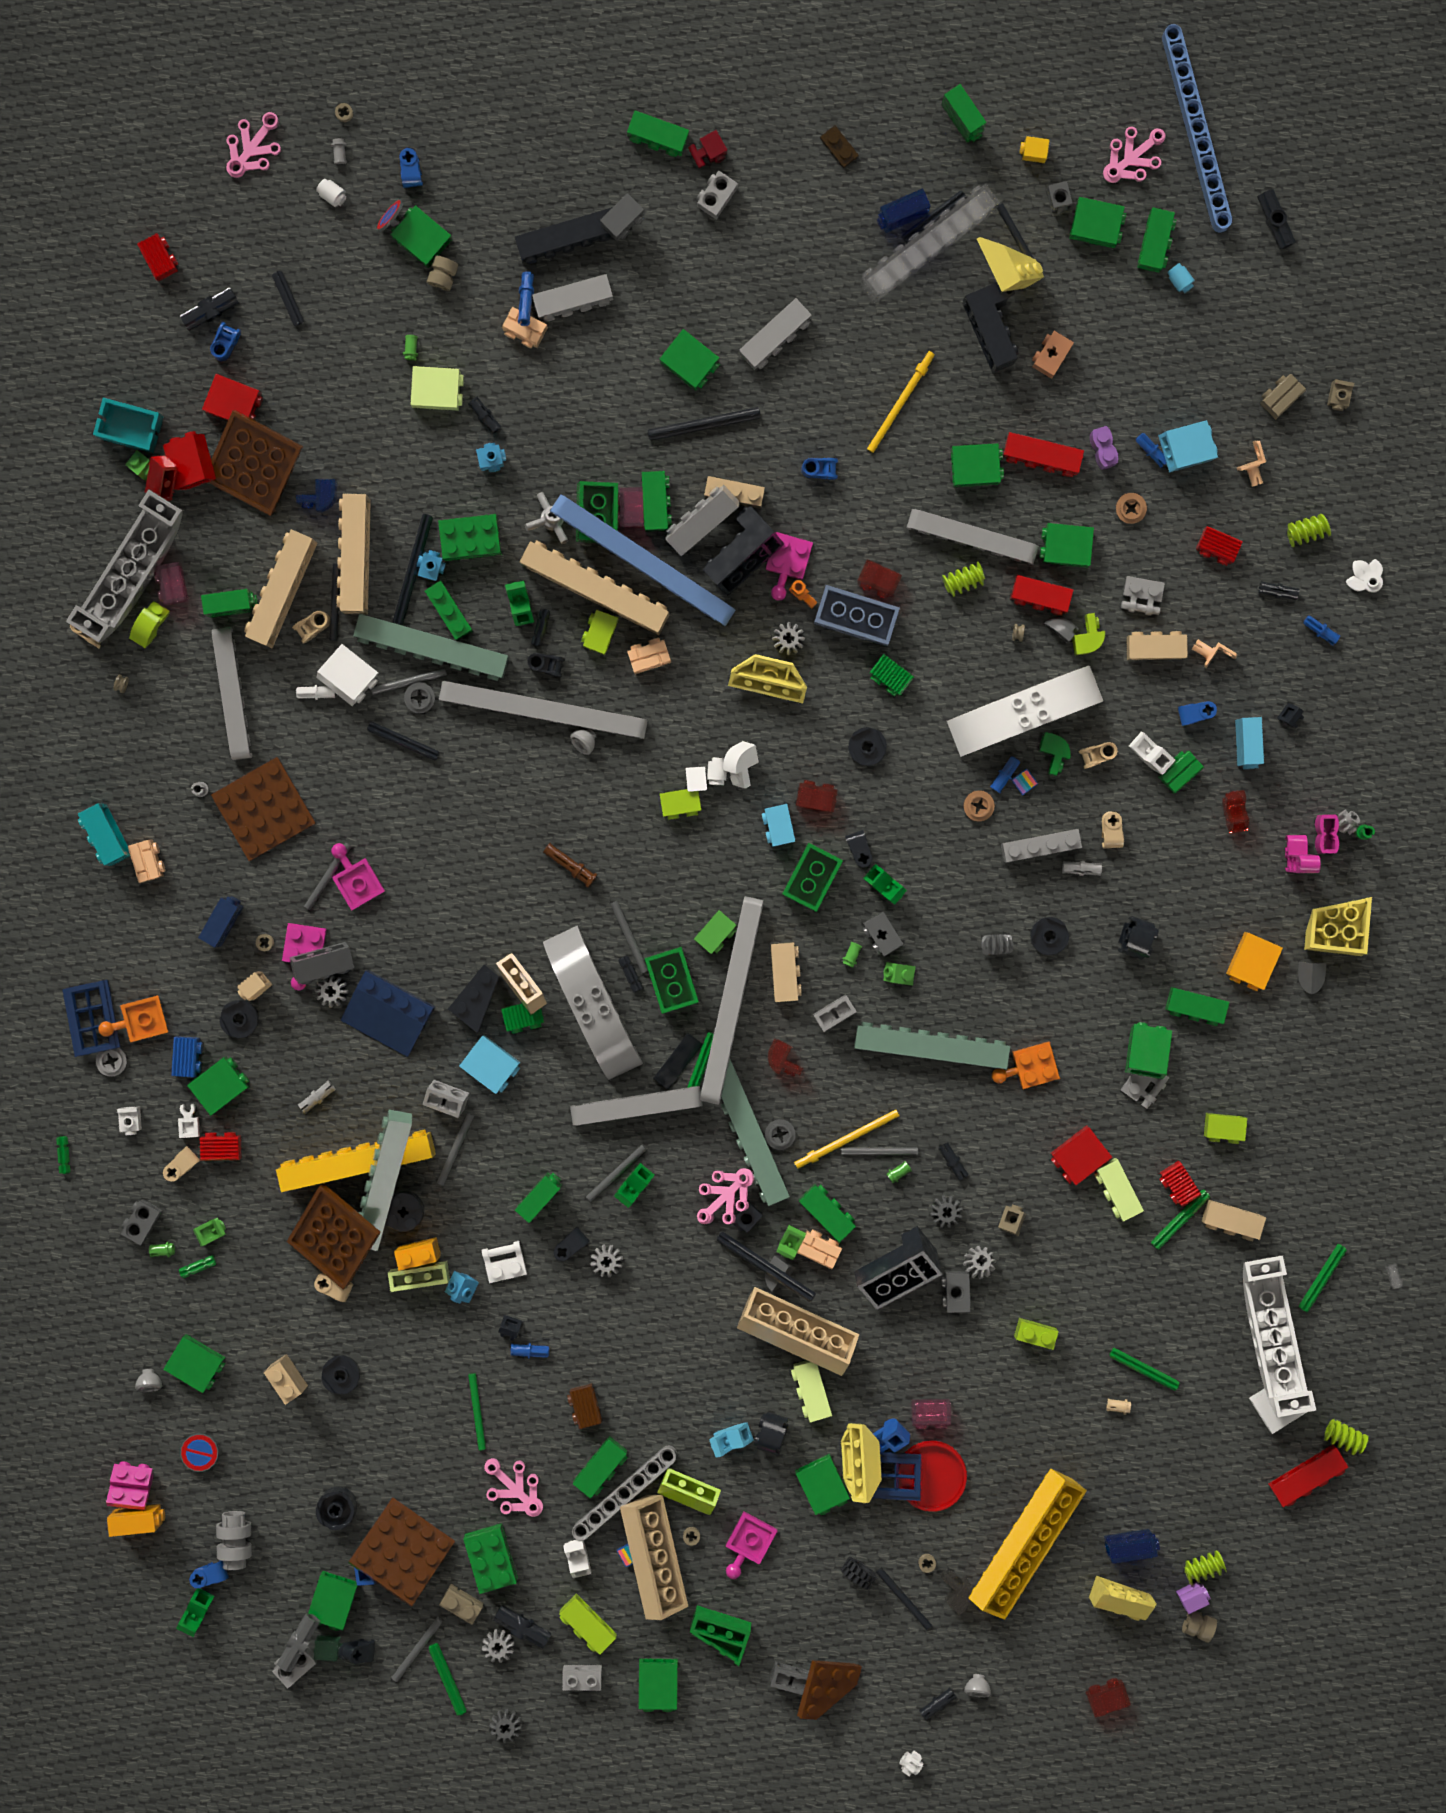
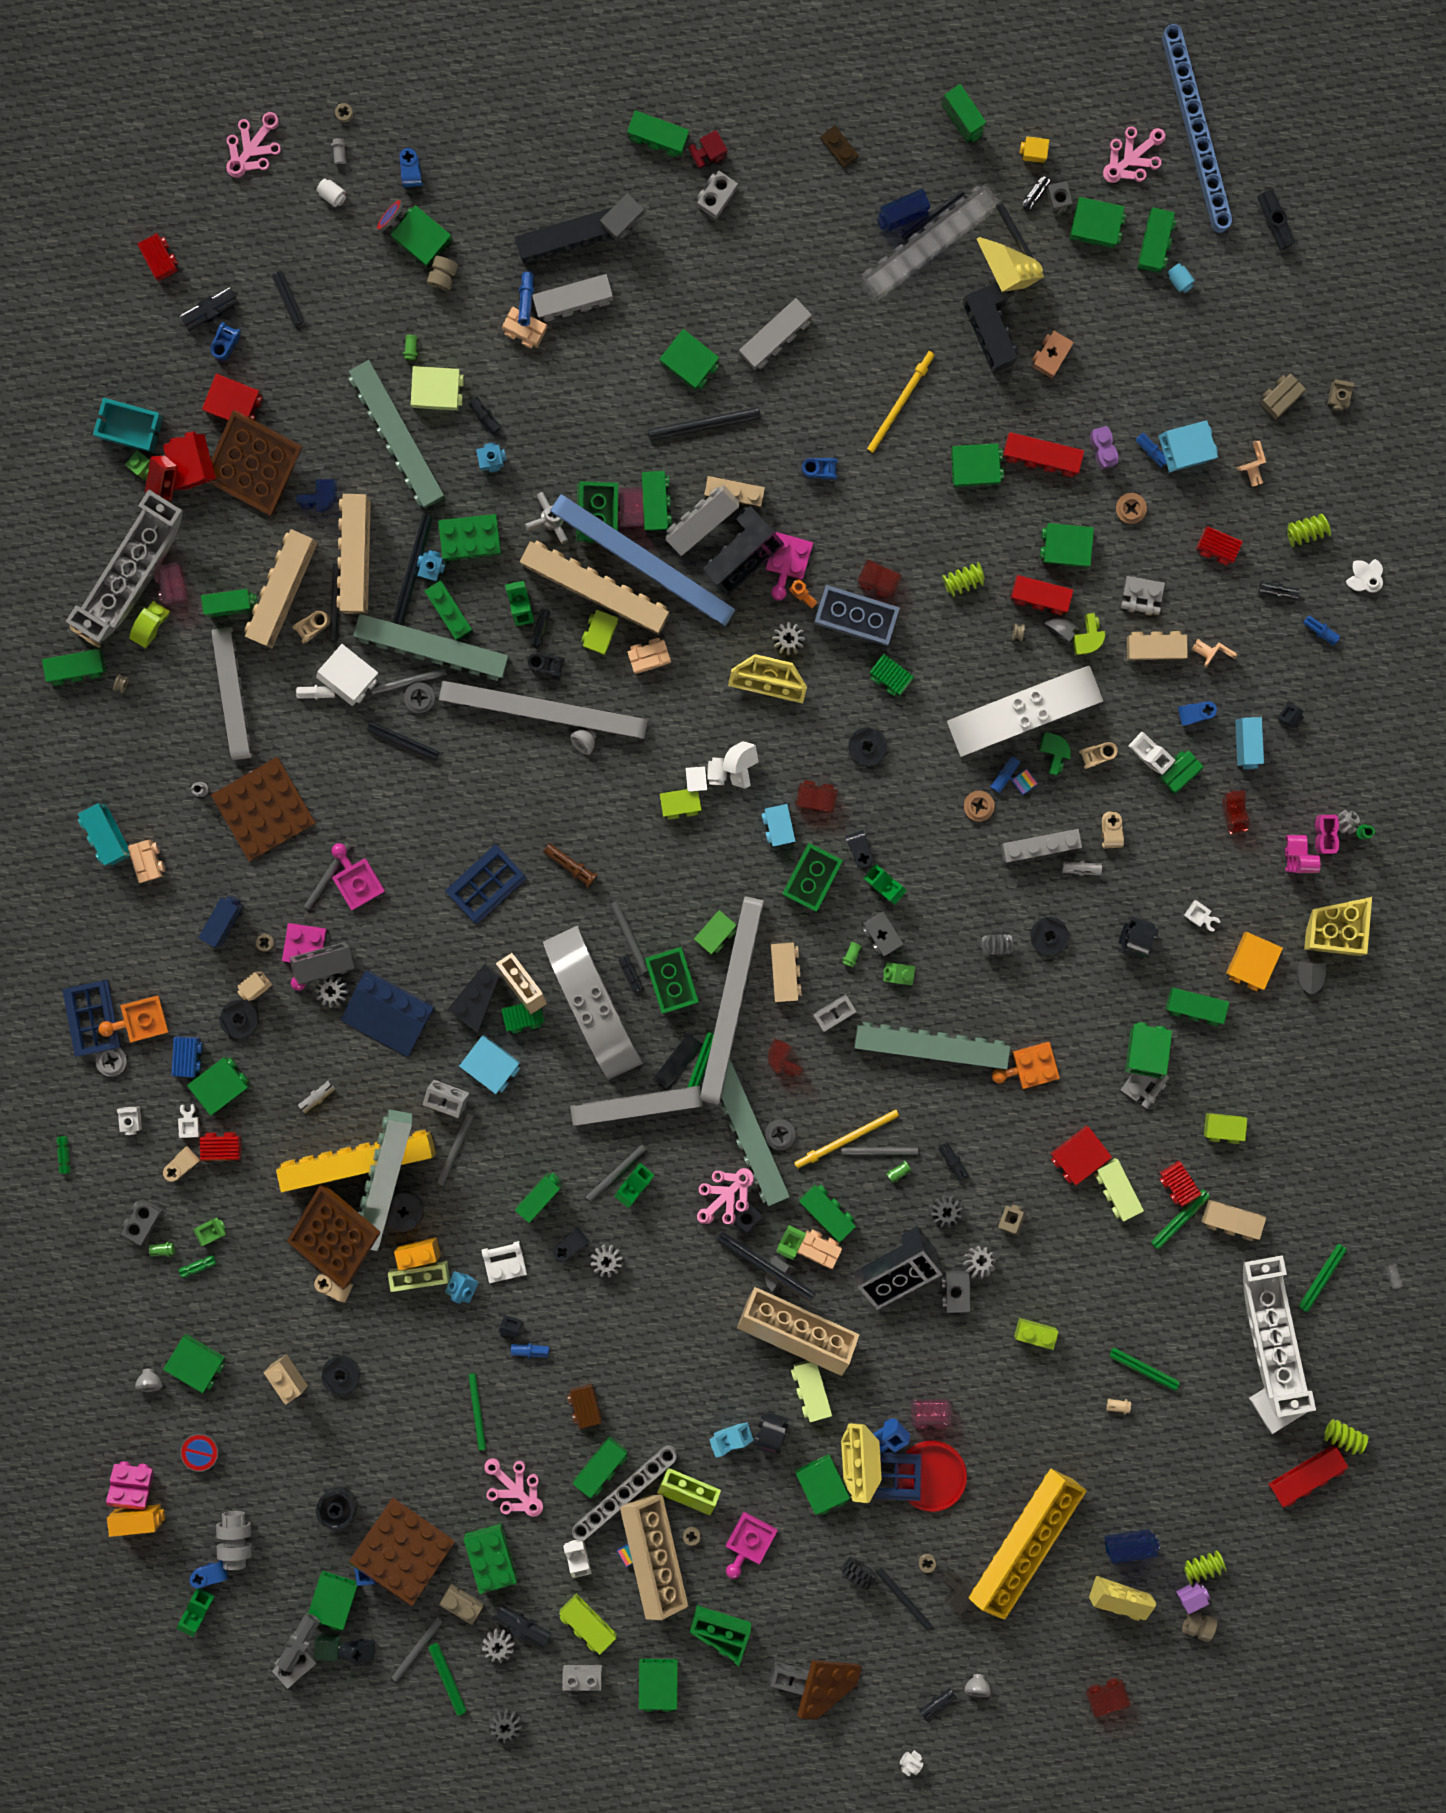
light grey beam [906,509,1039,565] -> none
none -> green brick [42,649,107,686]
none -> sand green brick [349,360,445,509]
none -> dark blue piece [445,844,527,924]
none -> black axle [1022,176,1051,211]
none -> white plate [1184,900,1221,931]

